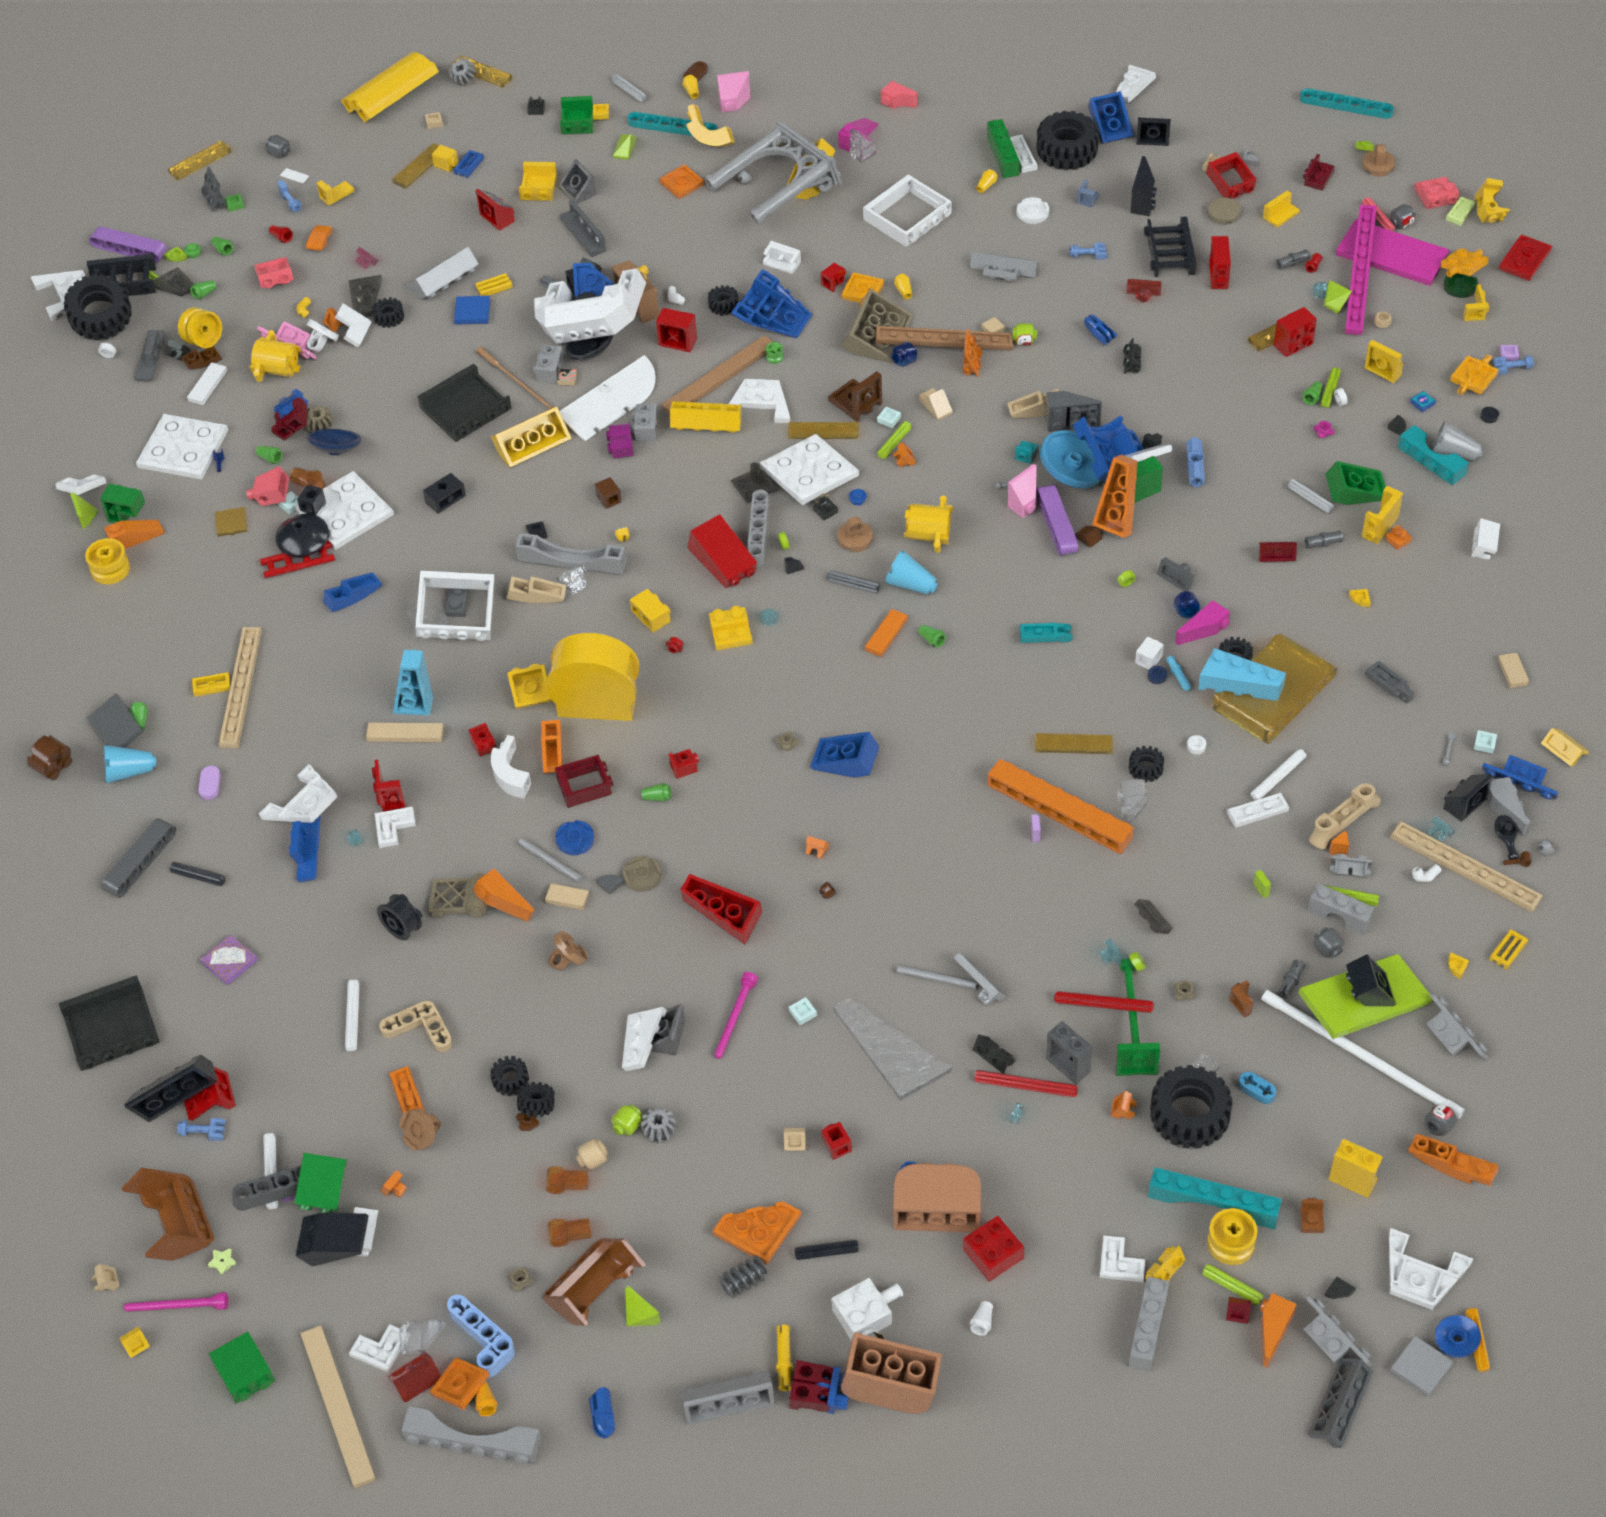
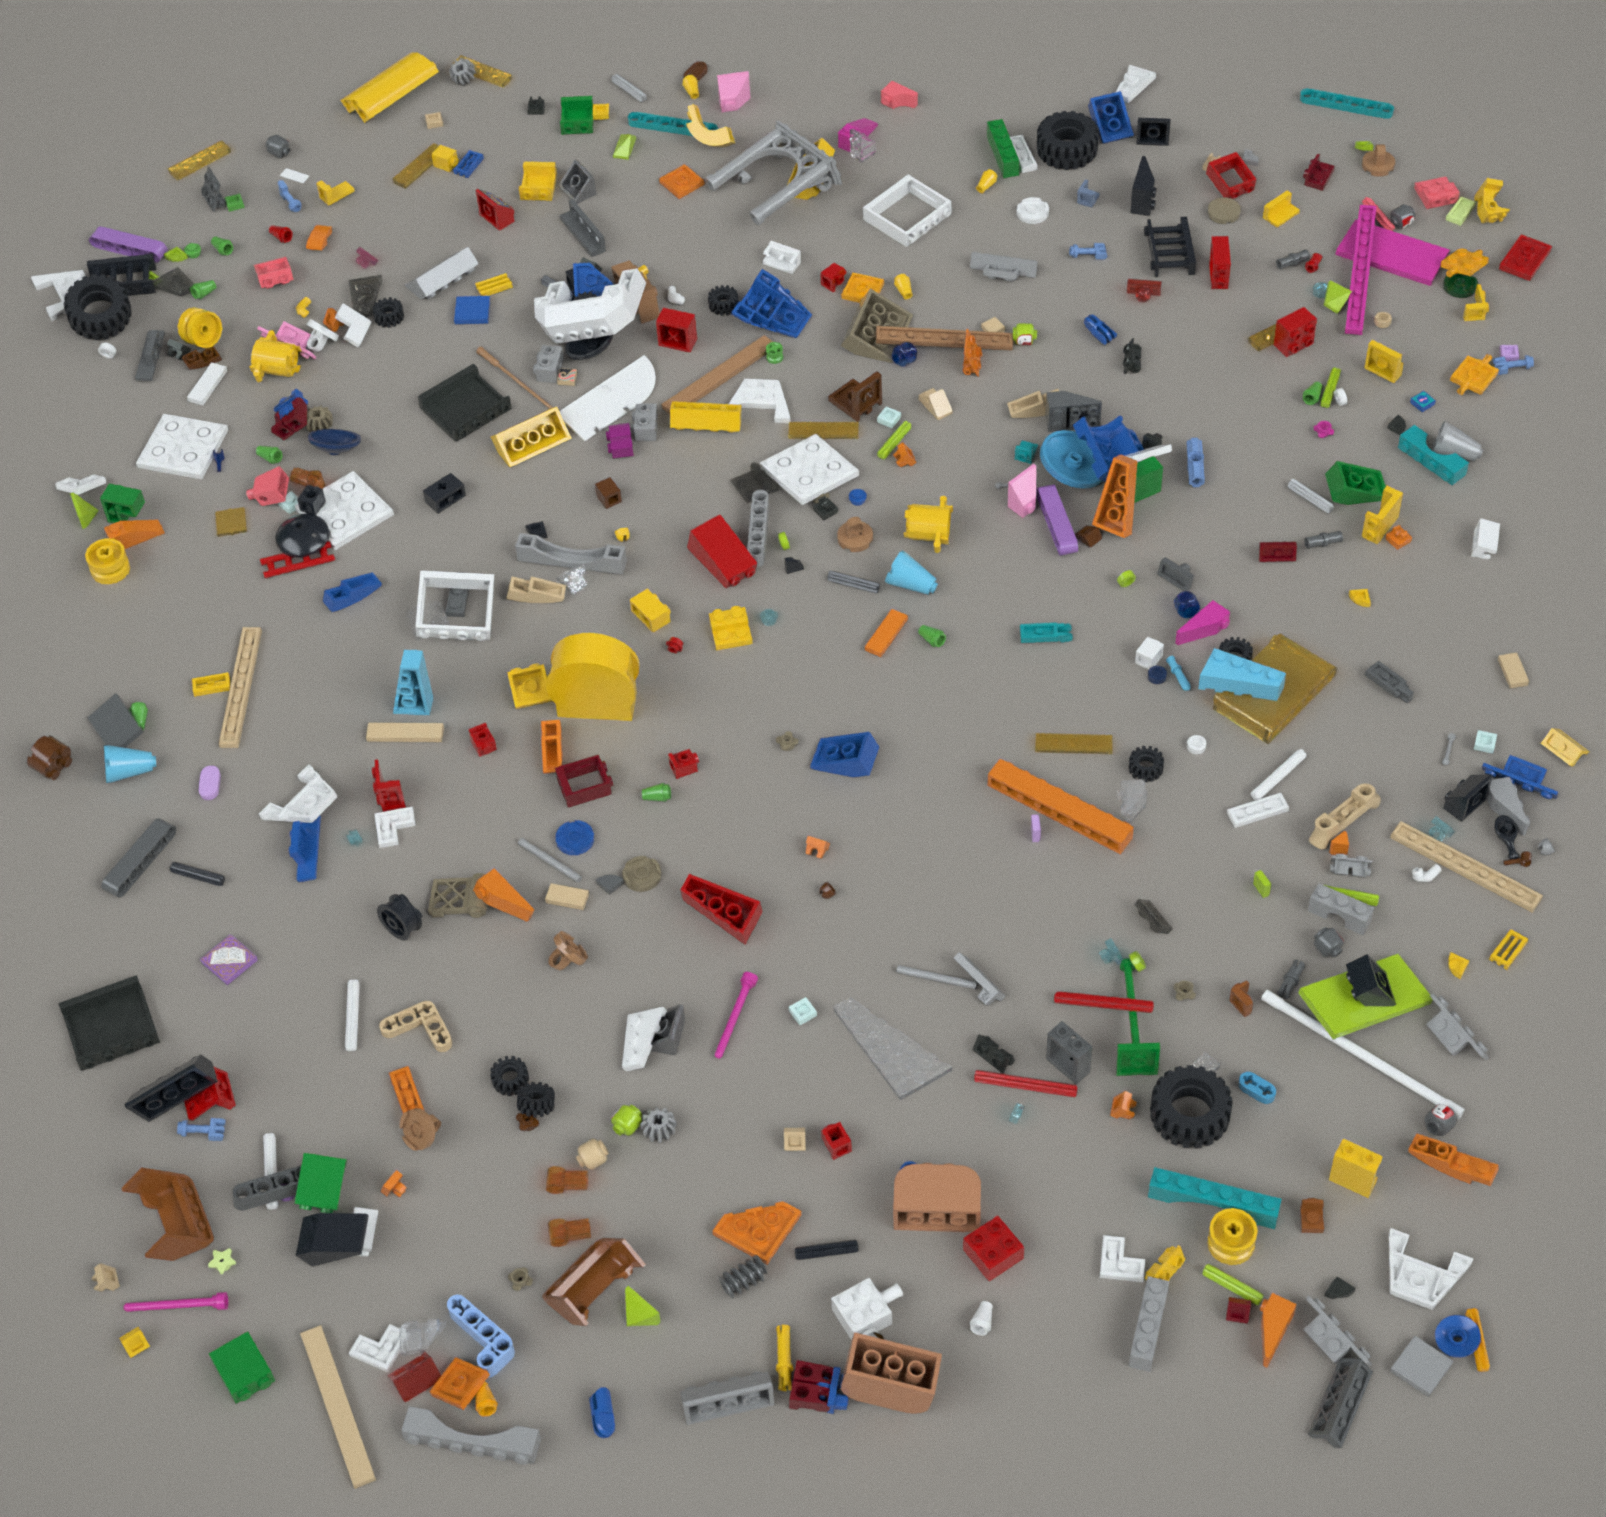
white arch [491,735,531,799] -> none
black tile [1480,407,1499,423] -> none

